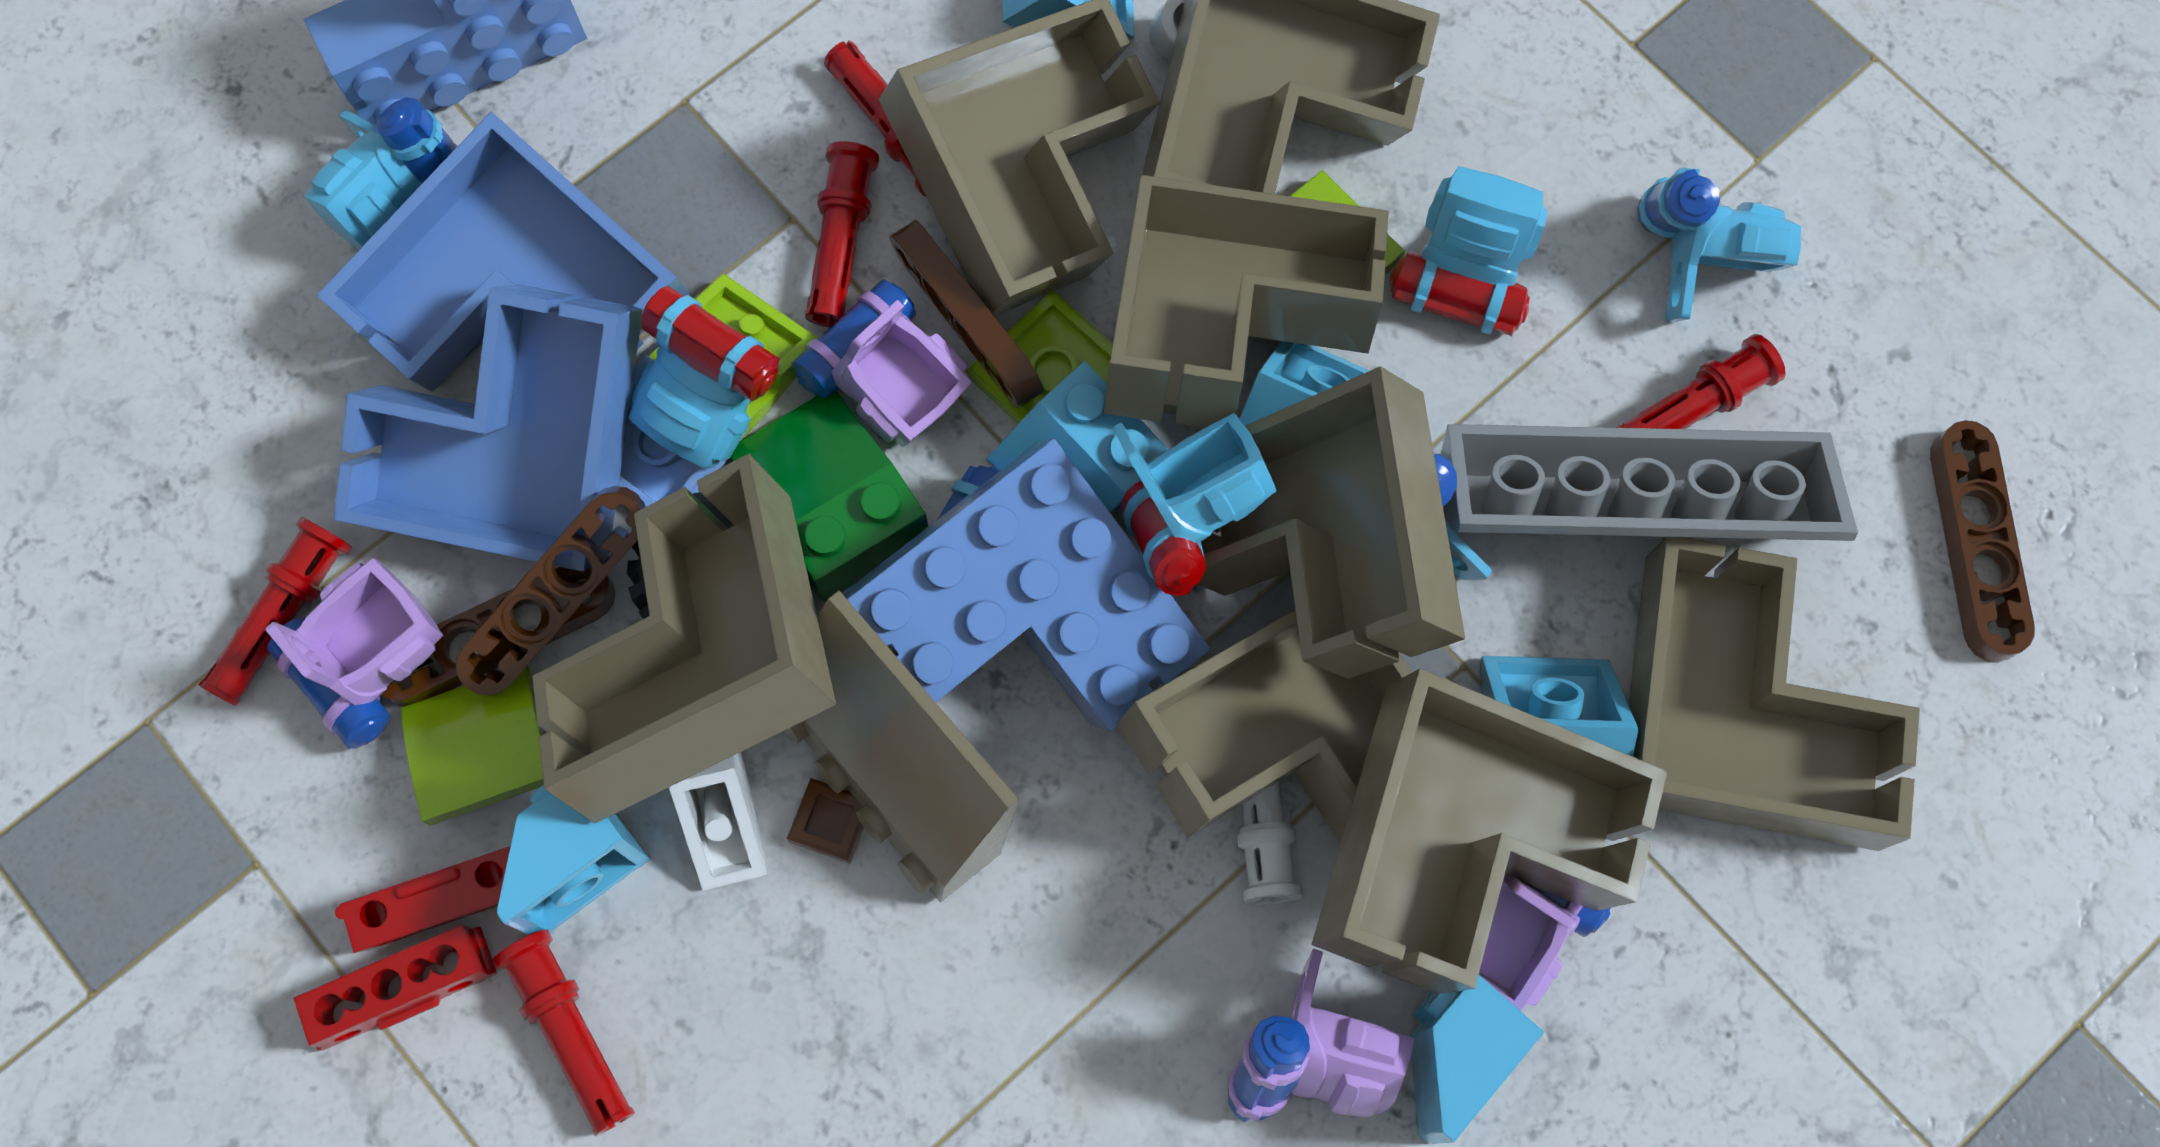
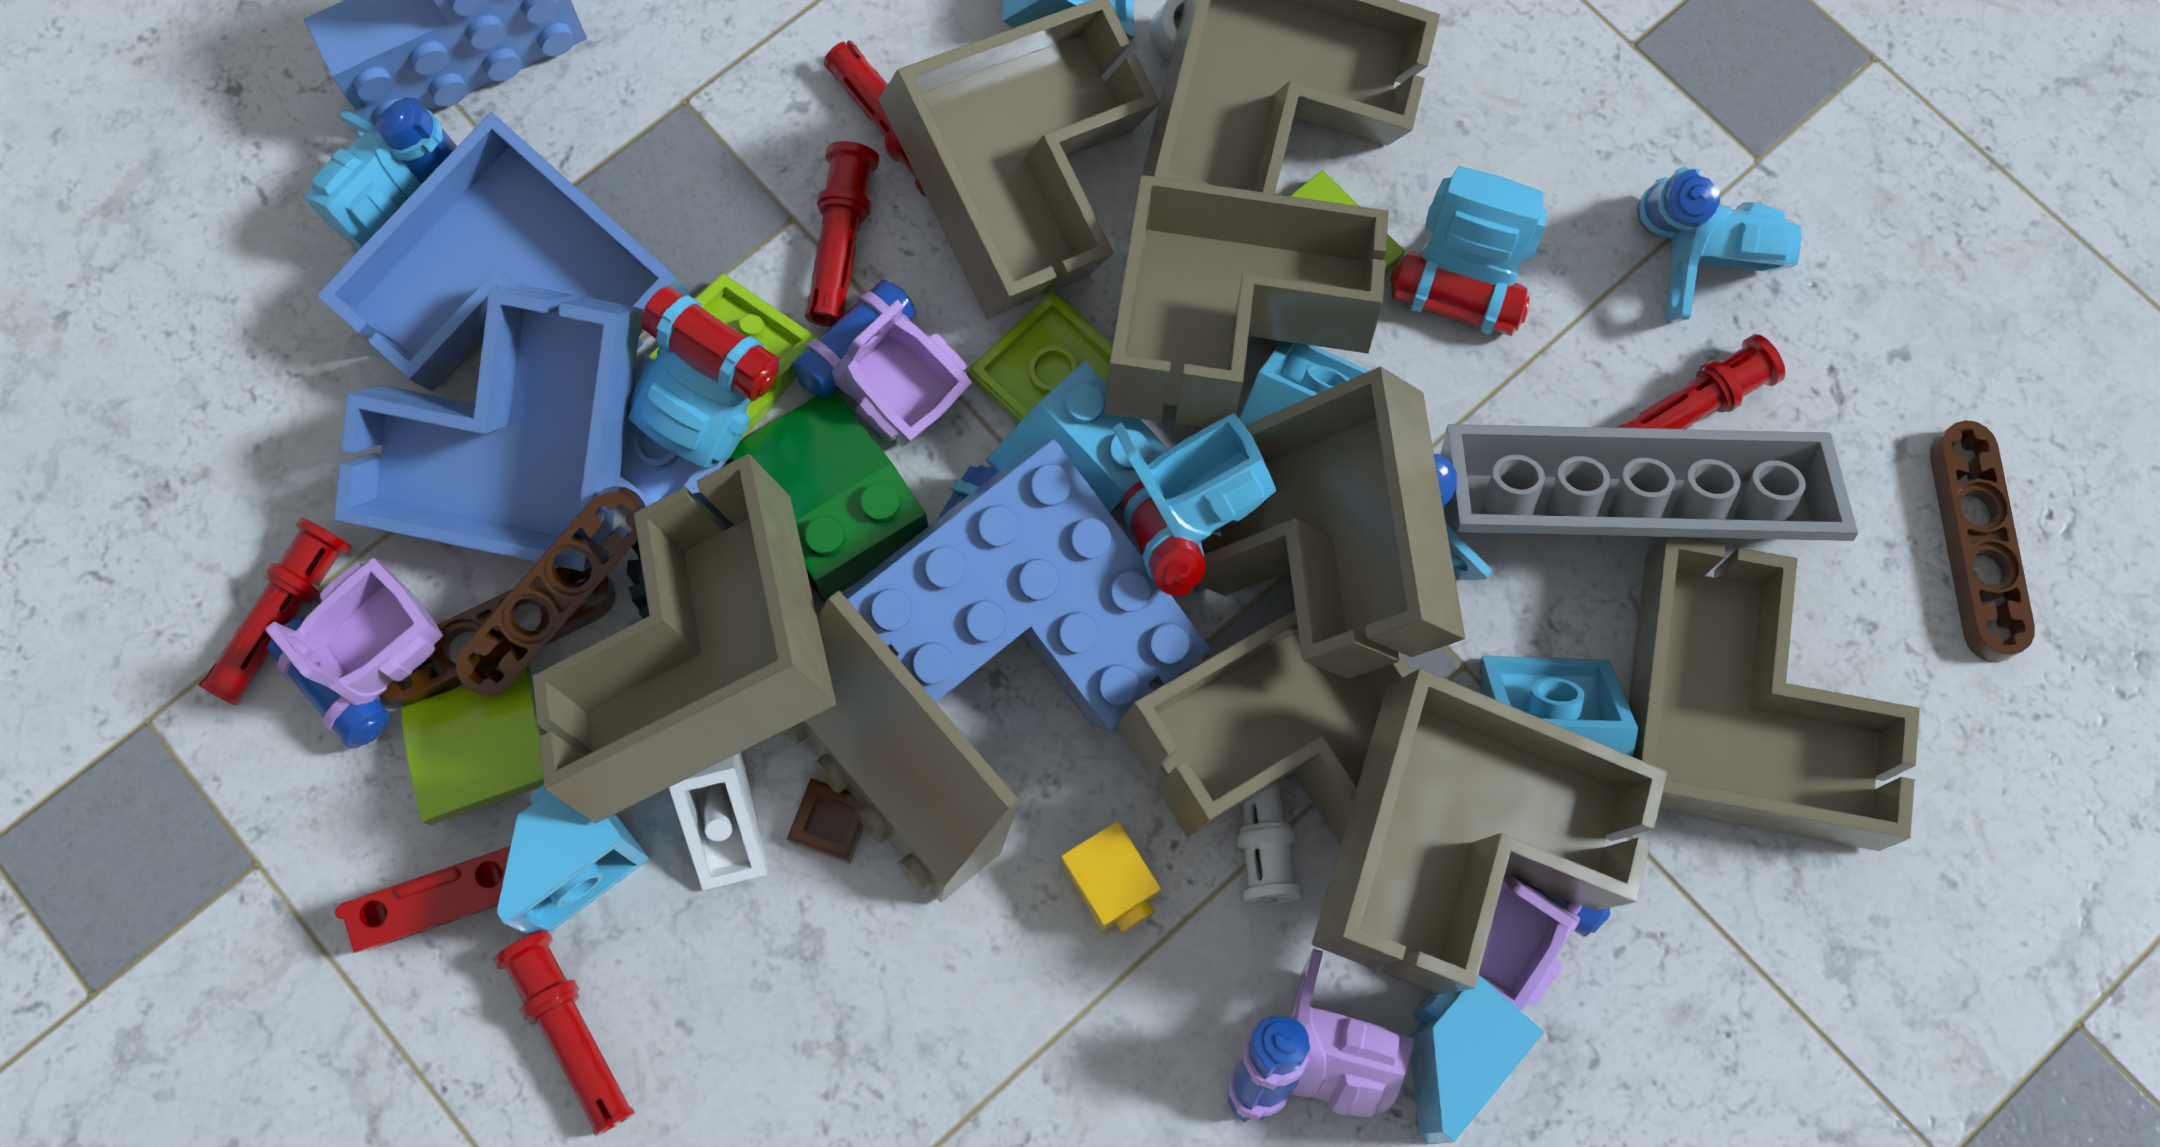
red piece [293,924,497,1051] -> none
reddish brown beam [889,219,1044,409] -> none
none -> yellow brick [1061,821,1161,934]

